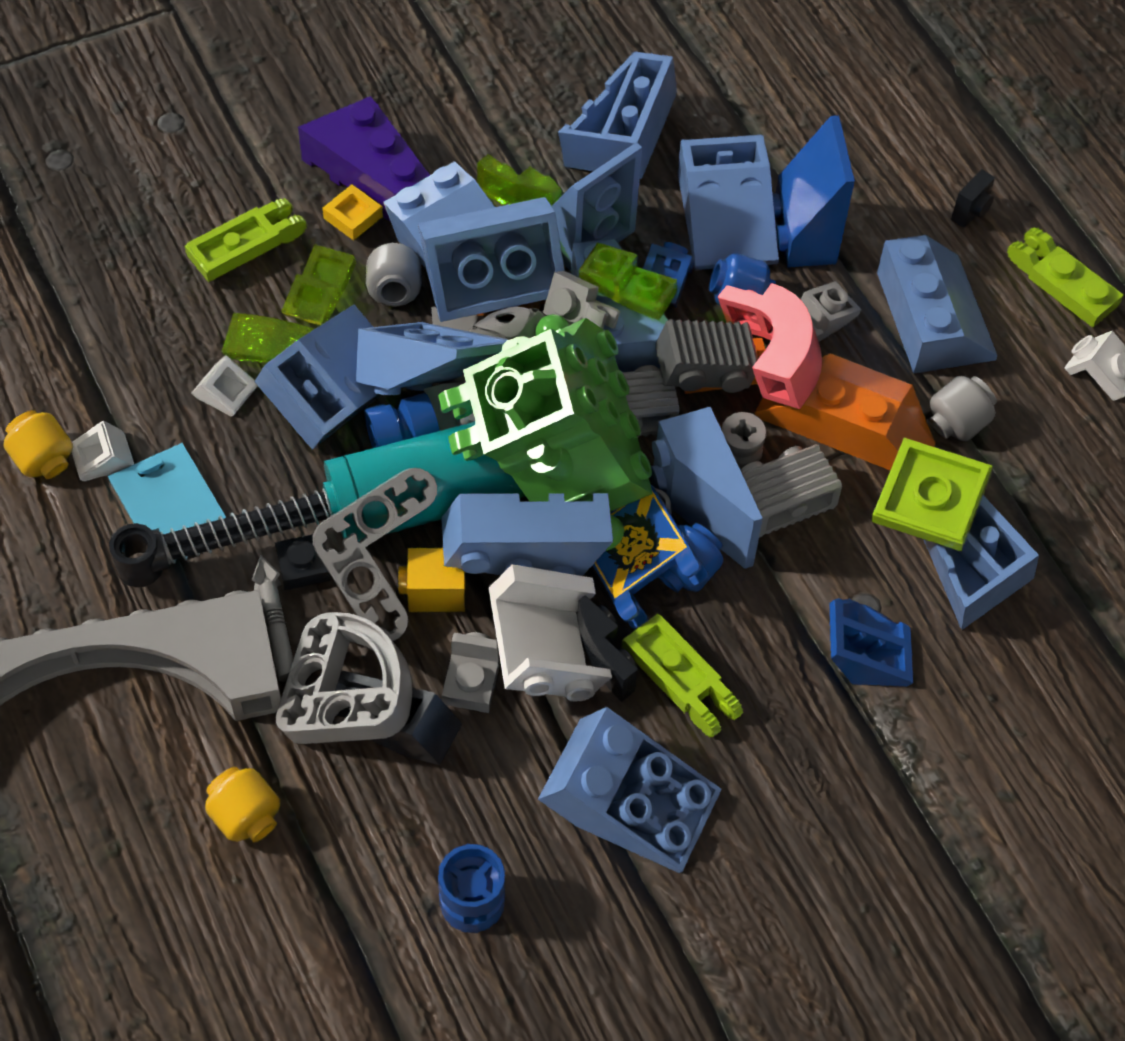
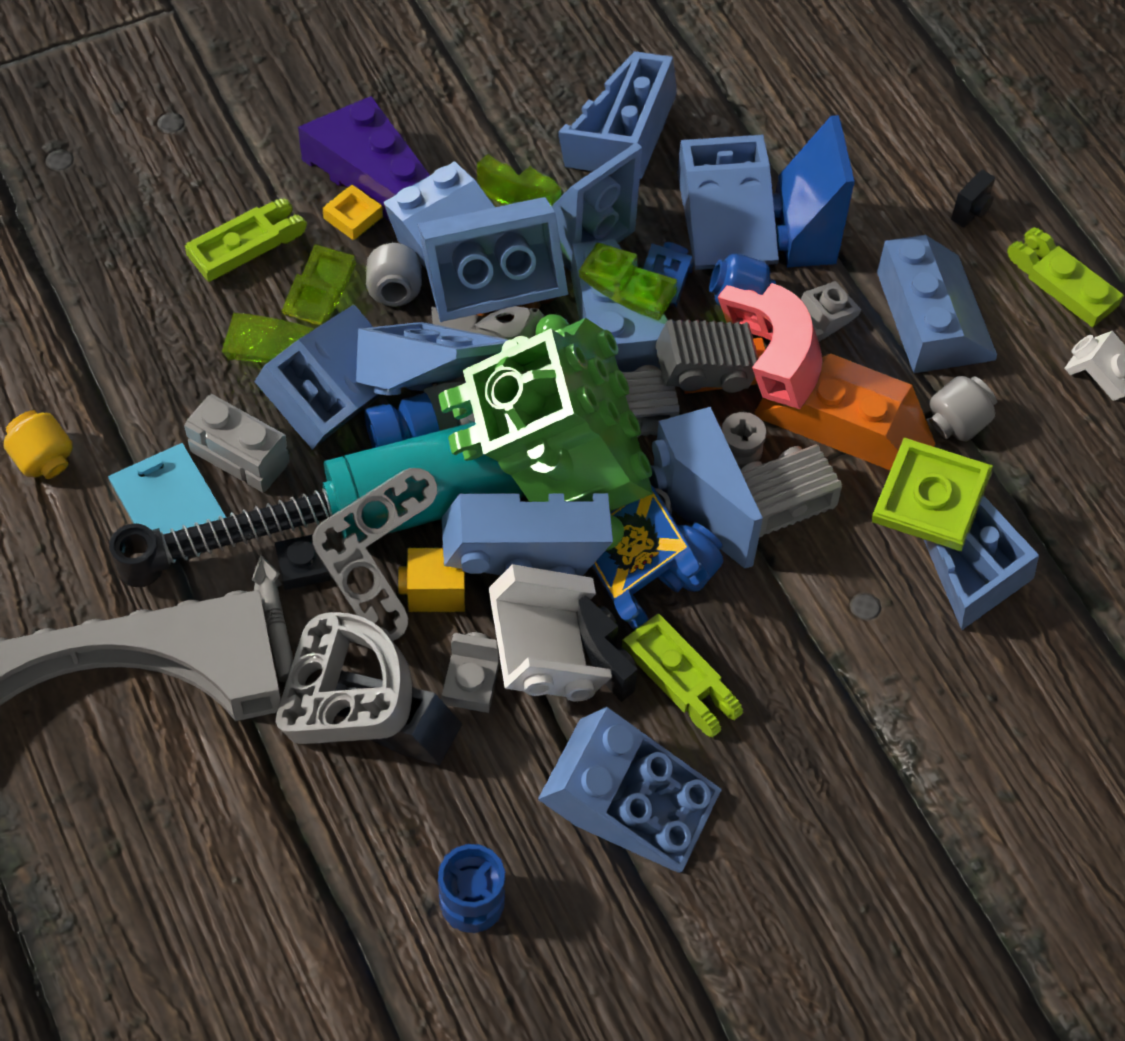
white slope [72,420,134,482] -> none
white slope [191,355,258,417] -> none
yellow head [205,766,280,842] -> none
light grey plate [543,271,620,329] -> none
blue slope [829,598,913,686] -> none
none -> light grey brick [184,394,289,492]

